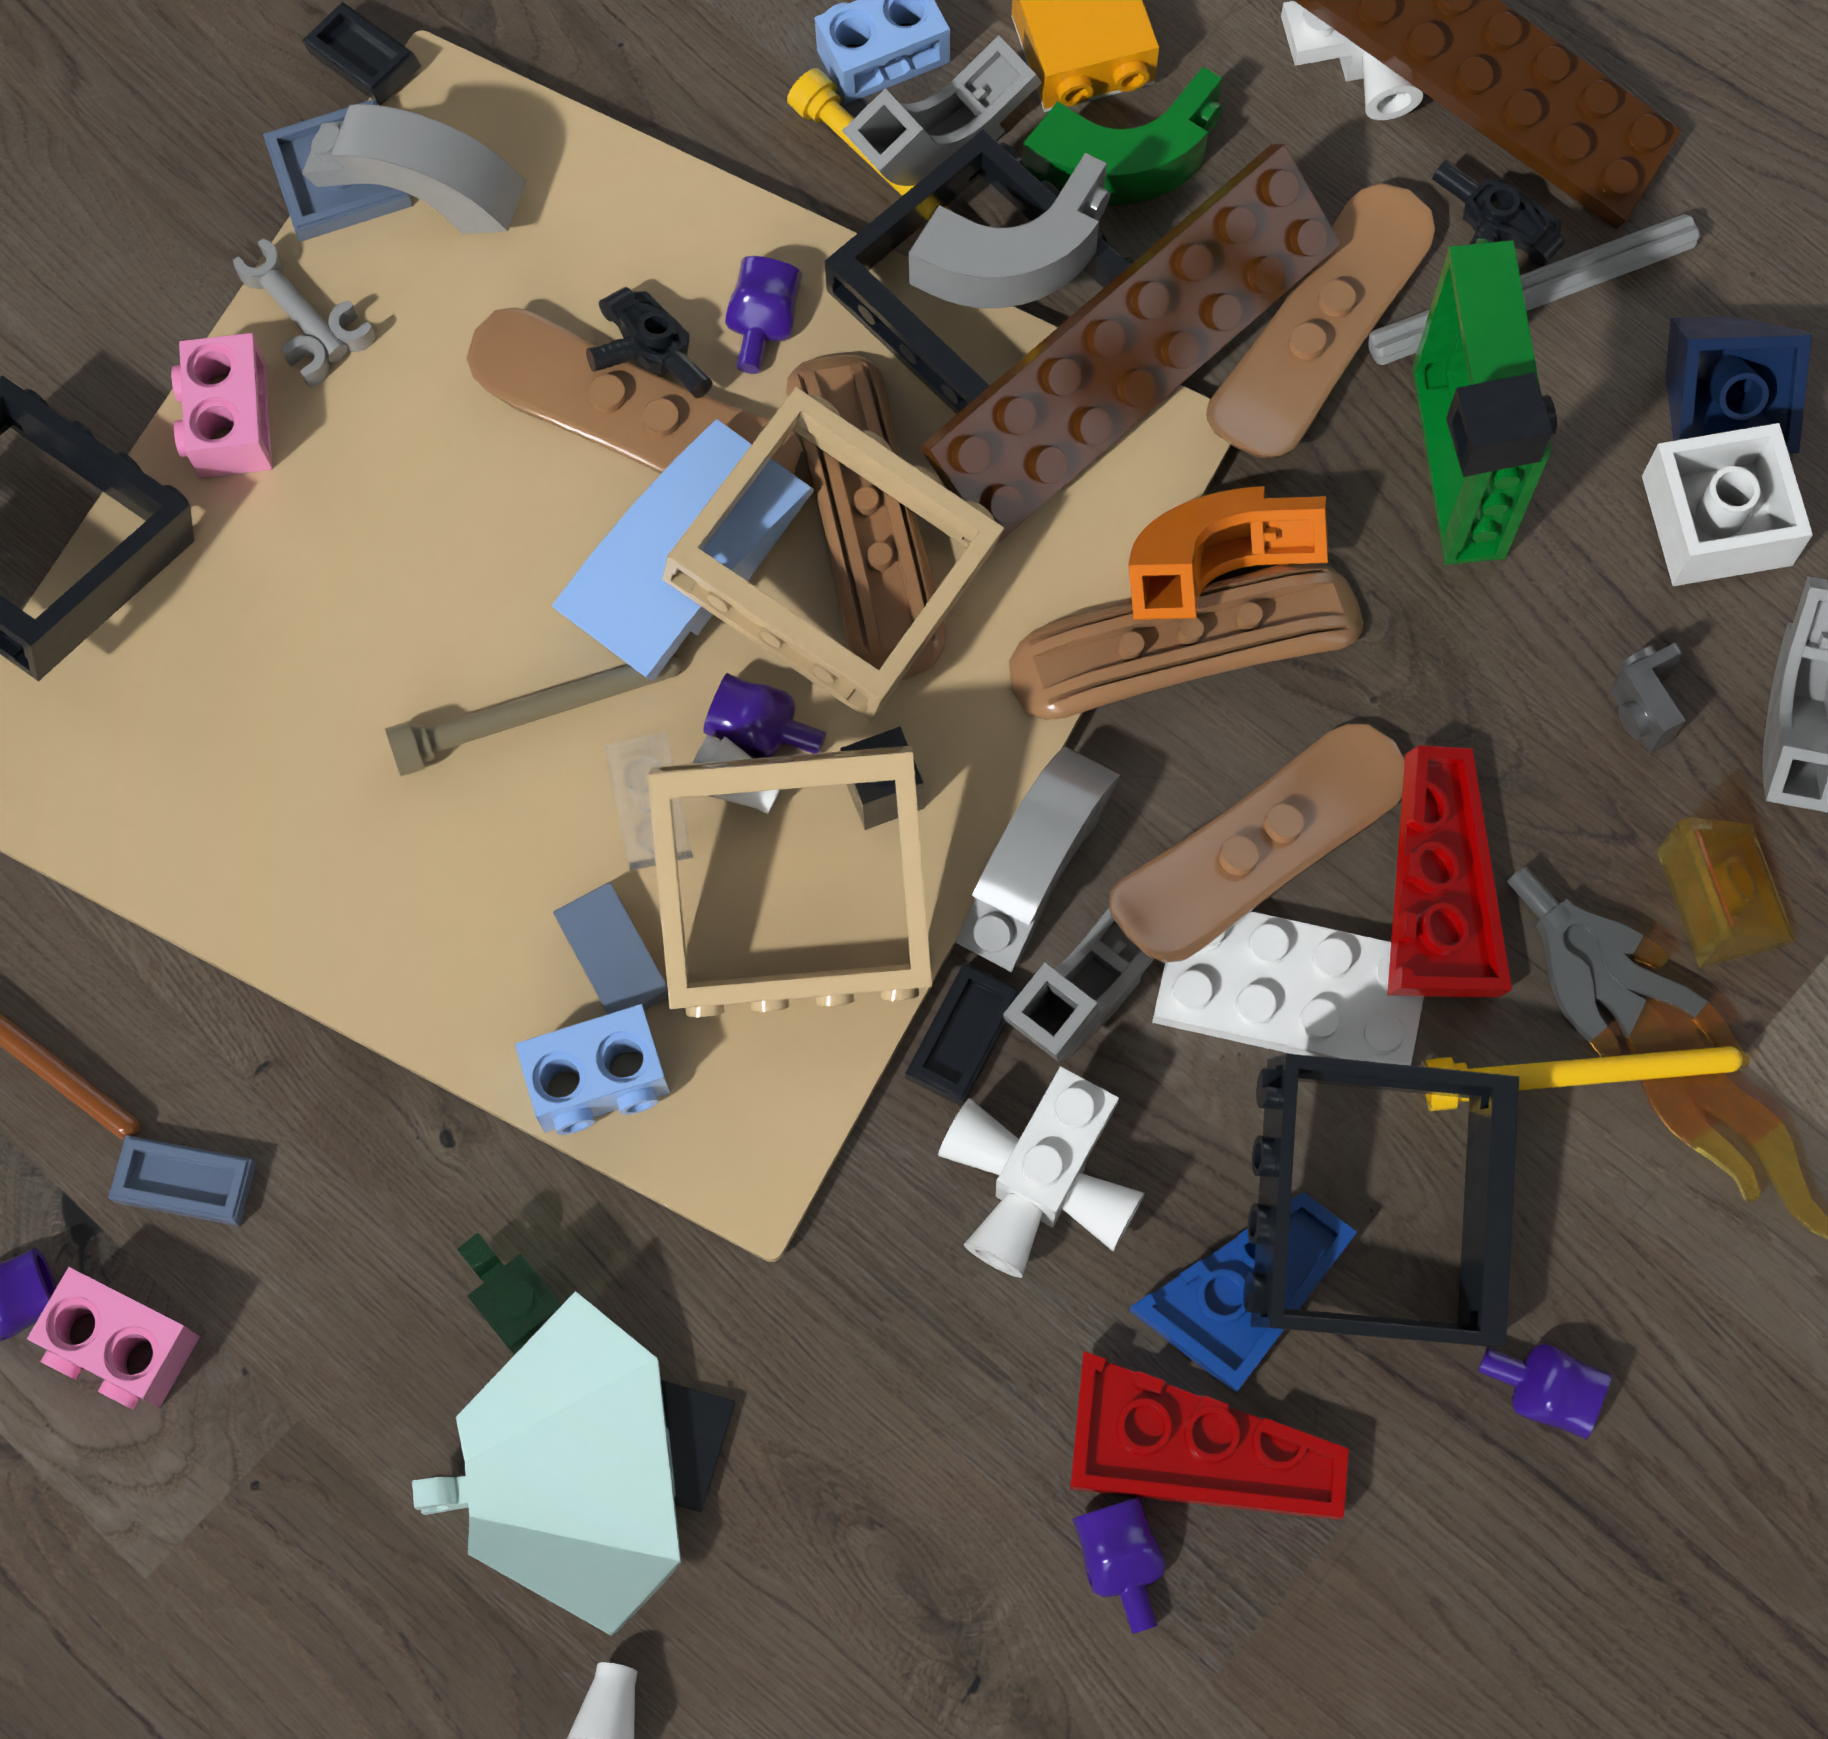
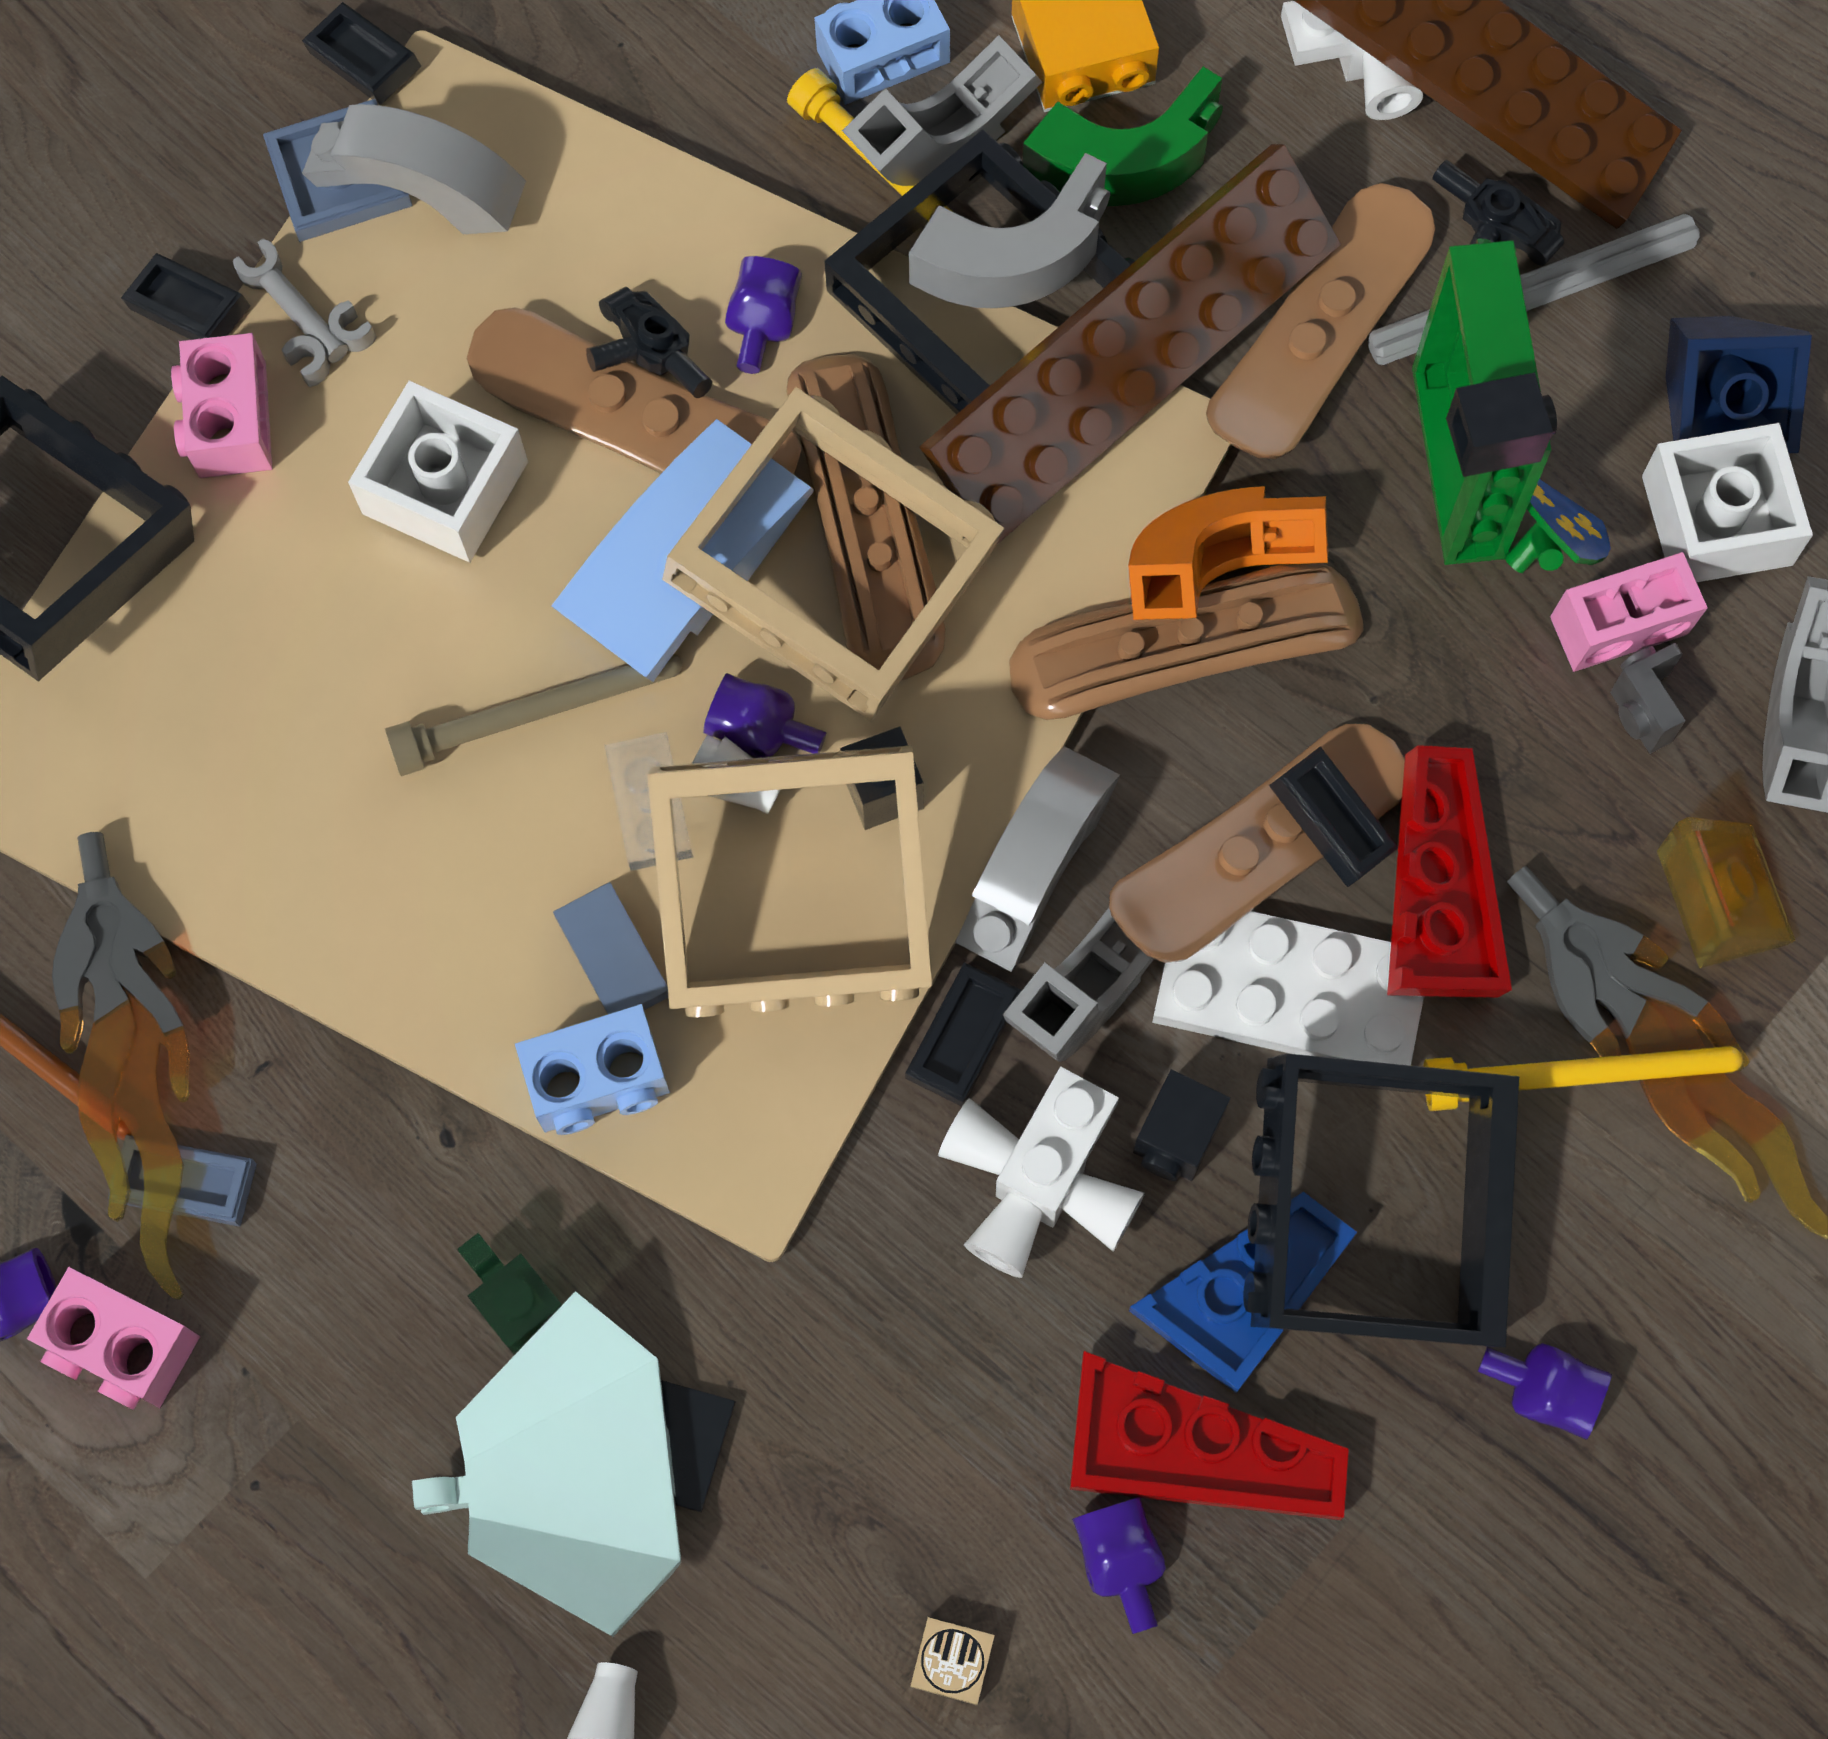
none -> piece [52,832,190,1300]
none -> black tile [121,253,250,340]
none -> white brick [348,381,528,563]
none -> tan tile [910,1617,995,1705]
none -> black brick [1133,1069,1231,1181]
none -> black tile [1269,746,1398,887]
none -> shield [1505,479,1611,573]
none -> bright pink brick [1550,552,1708,672]

